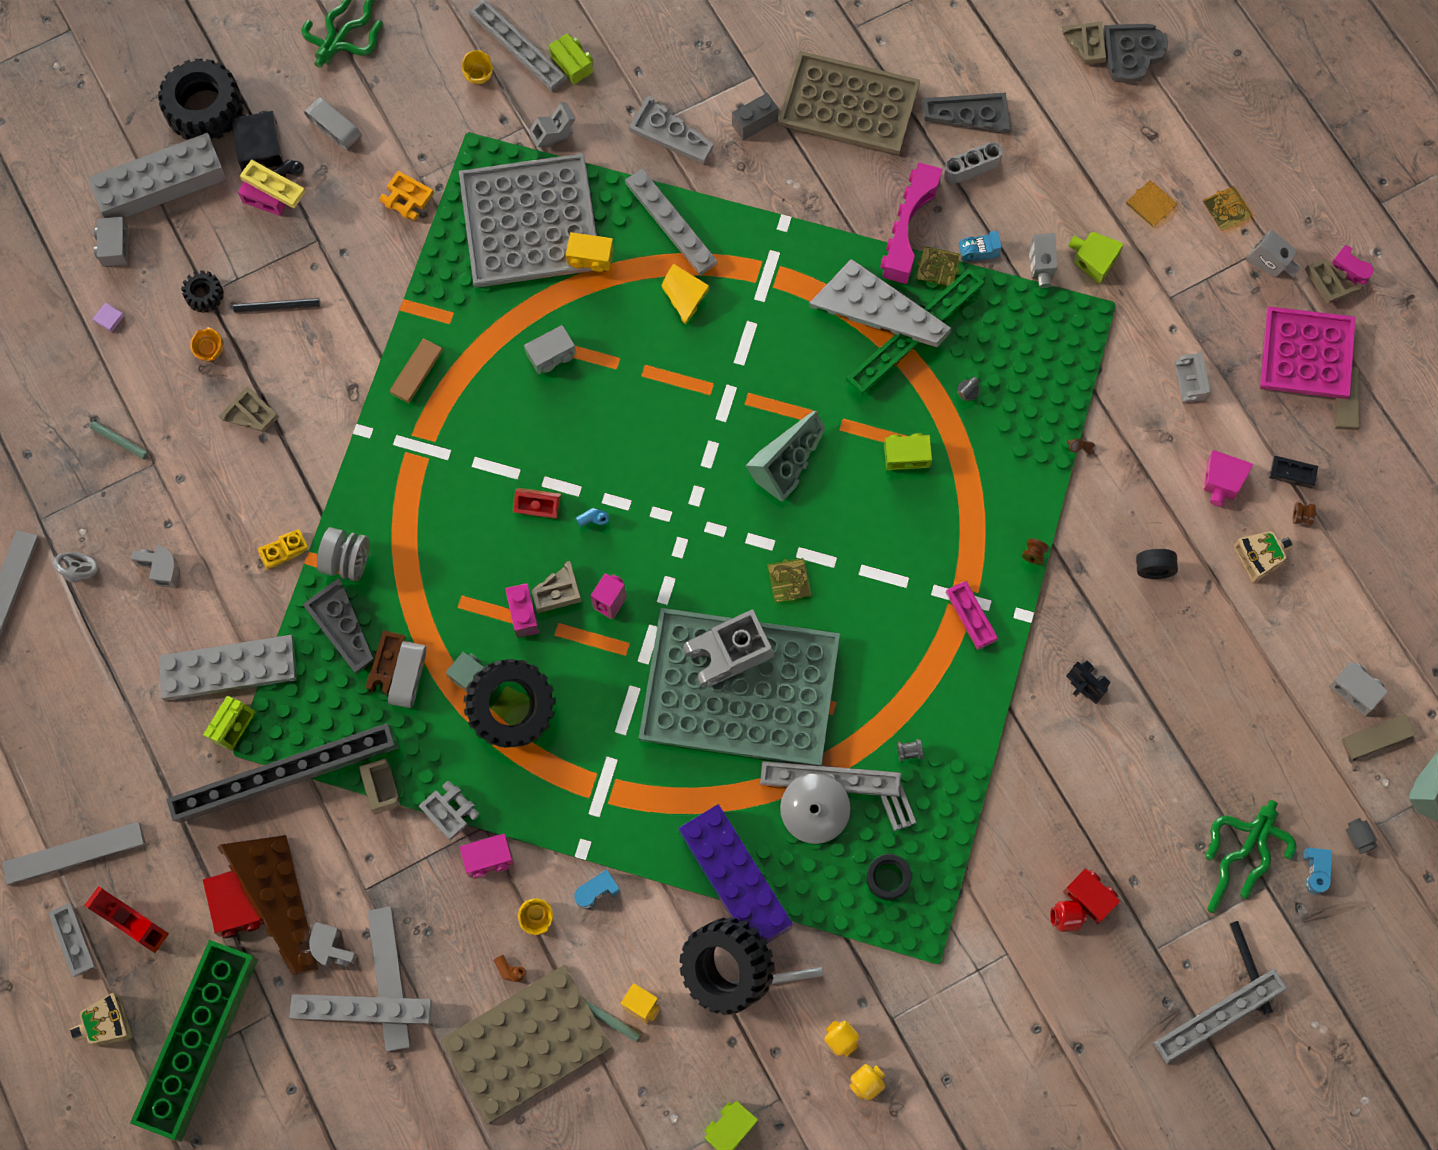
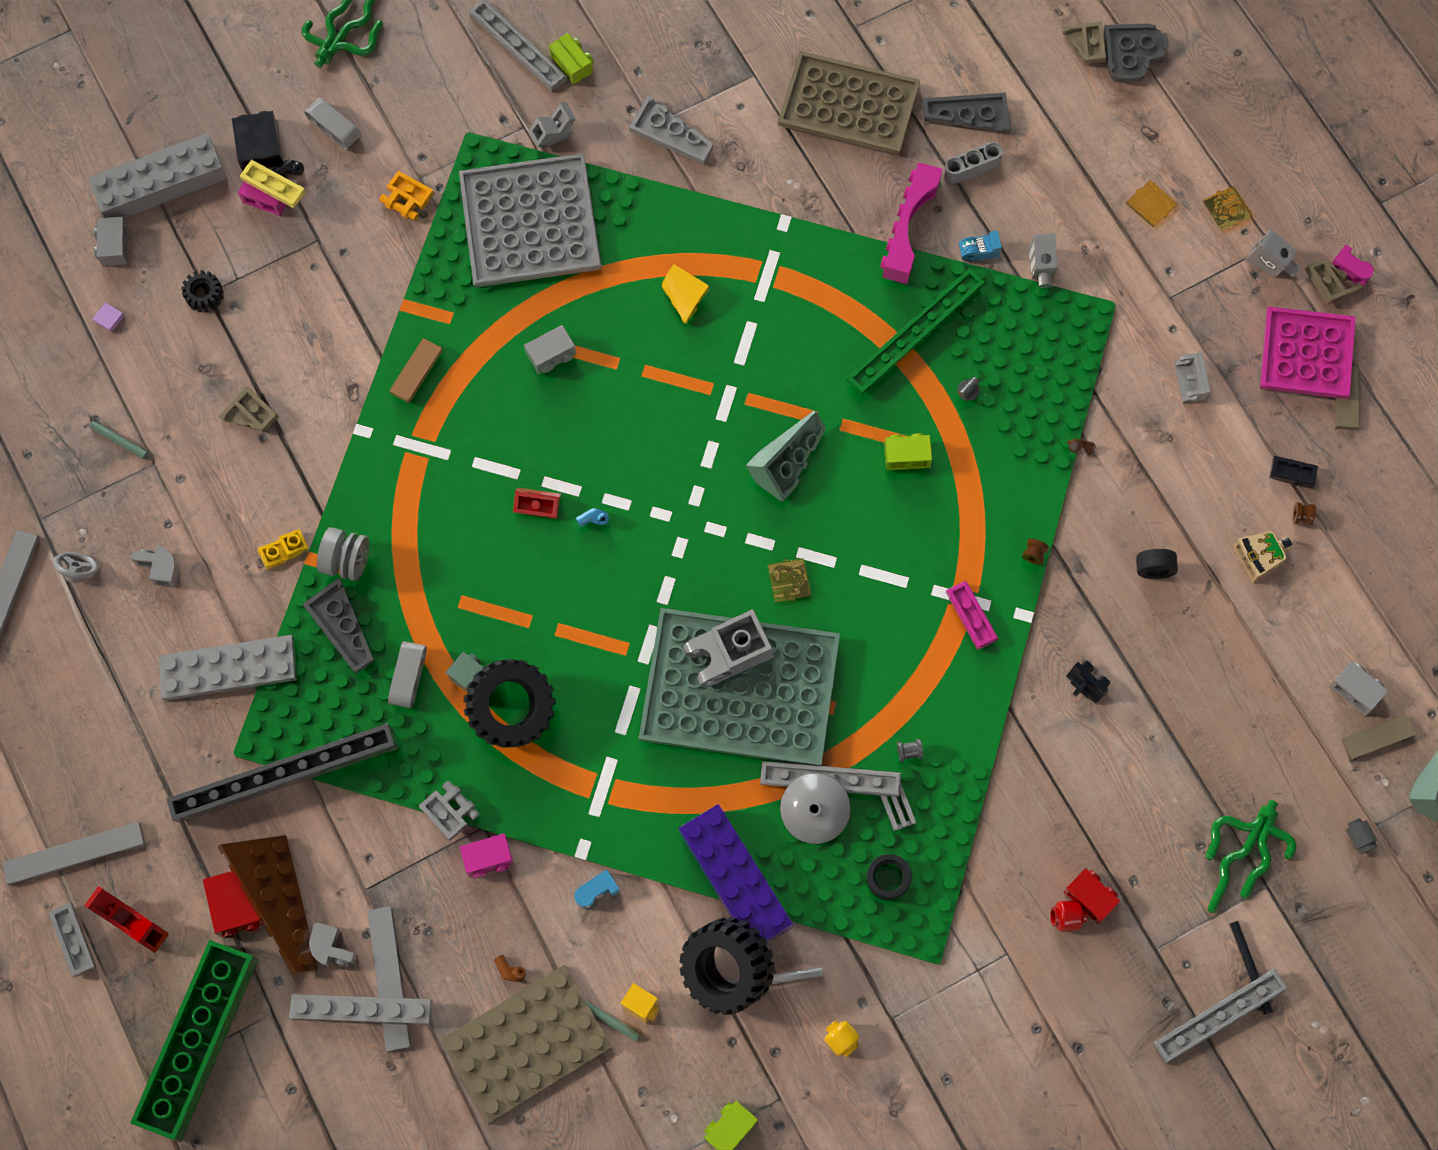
torso [70,992,133,1046] -> none
black tyre [158,58,243,141] -> none
light orange hair [190,327,224,361] -> none
lime brick [203,696,256,751] -> none
black bar [233,298,320,313] -> none
dark tan panel [359,759,401,815] -> none
reddish brown plate [366,630,406,697] -> none
yellow hair [462,50,493,84] -> none
clear yellow piece [490,686,530,725] -> none
dark pink brick [505,583,539,638] -> none
yellow hair [518,897,554,936] -> none
dark tan wing [531,561,581,613] -> none
yellow brick [565,232,614,272] -> none
dark pink brick [591,573,627,620] -> none
light grey plate [625,169,717,276] -> none
dark grey brick [732,93,779,140] -> none
light grey wing [809,259,951,347] -> none
yellow head [849,1064,886,1100] -> none
clear yellow piece [916,246,961,286] -> none
lime torso [1068,232,1124,284] -> none
dark pink torso [1203,450,1253,507] -> none
dark azure leg [1303,848,1332,895] -> none

